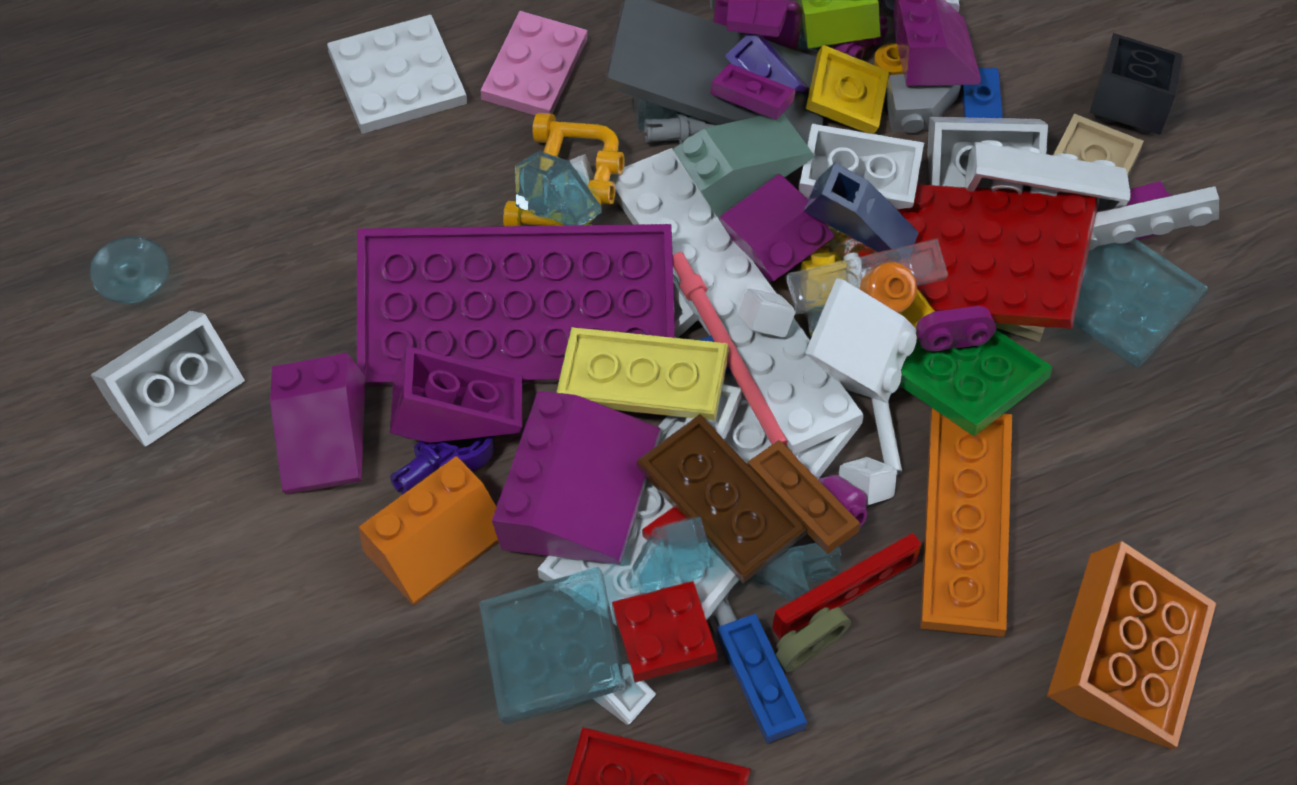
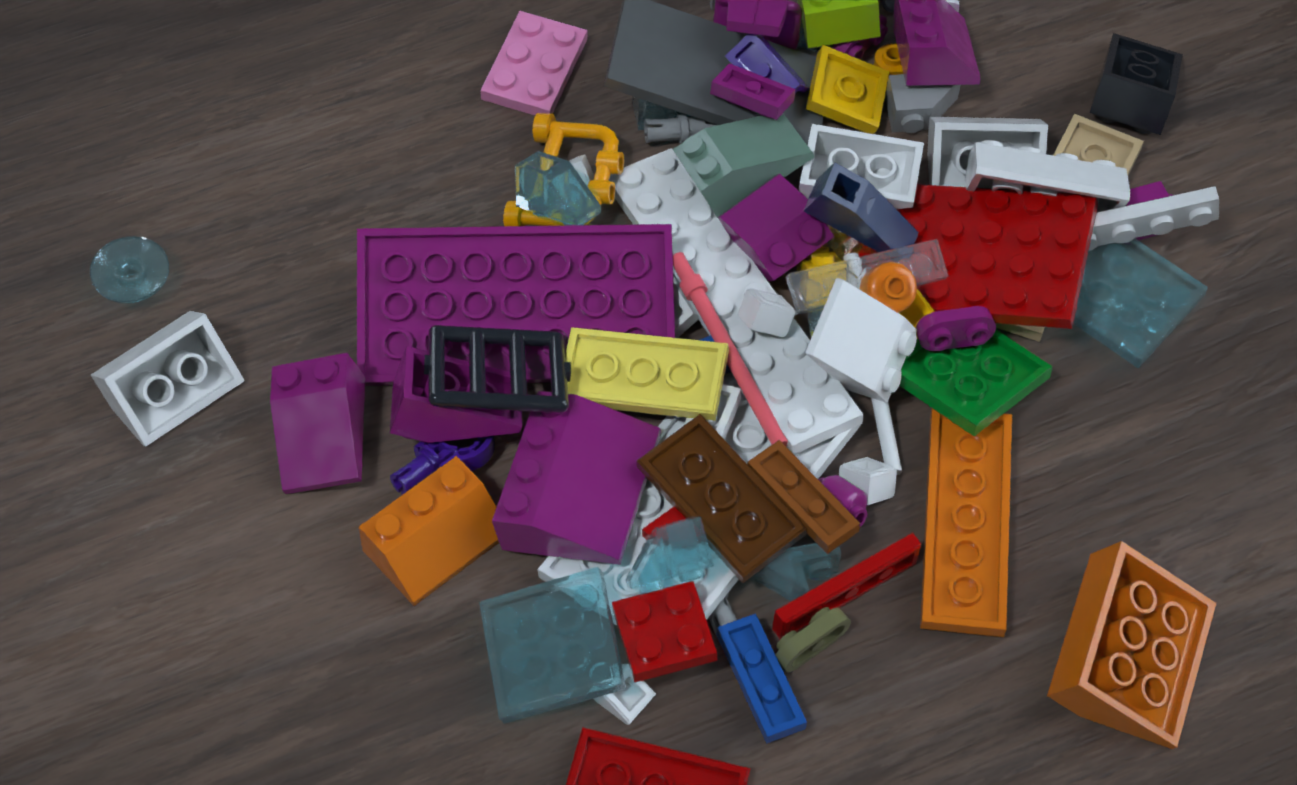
white plate [327,15,467,134] -> none
blue plate [961,68,1003,118] -> none
none -> black bar [424,325,571,413]

